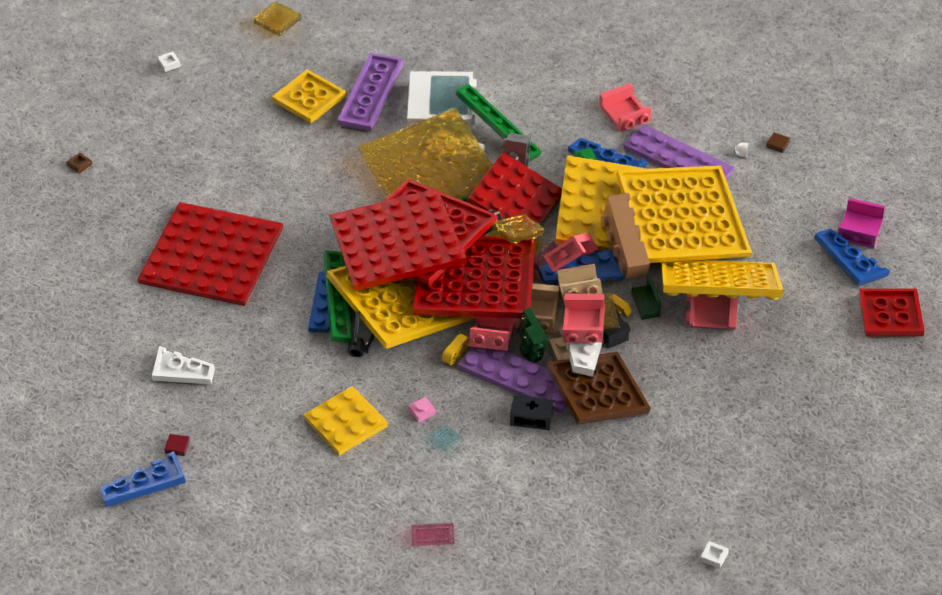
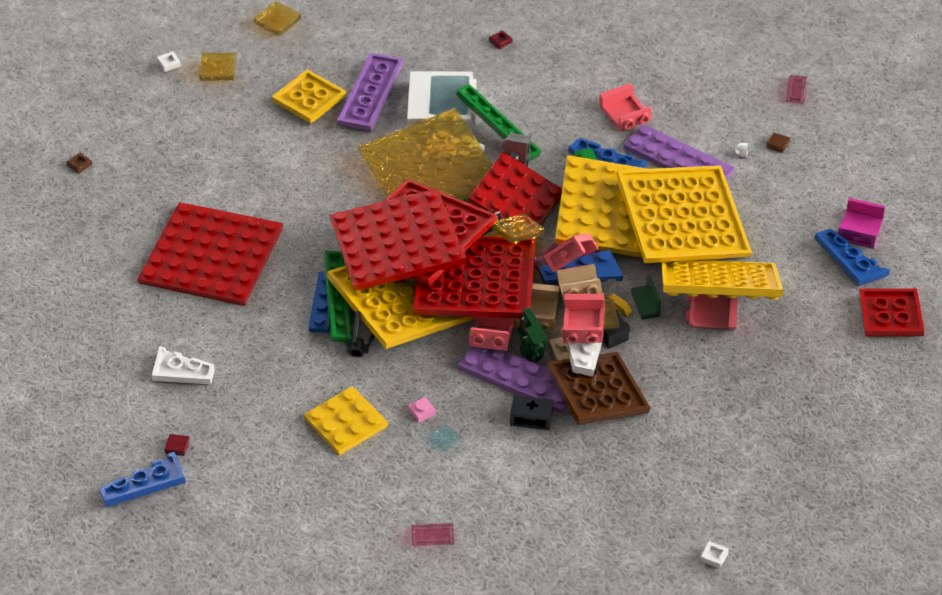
yellow beam [442,334,469,366] -> none
medium nougat wedge [601,193,650,279] -> none
none -> clear yellow plate [199,52,237,81]
none -> dark red tile [489,30,513,49]
none -> clear pink tile [786,74,807,104]

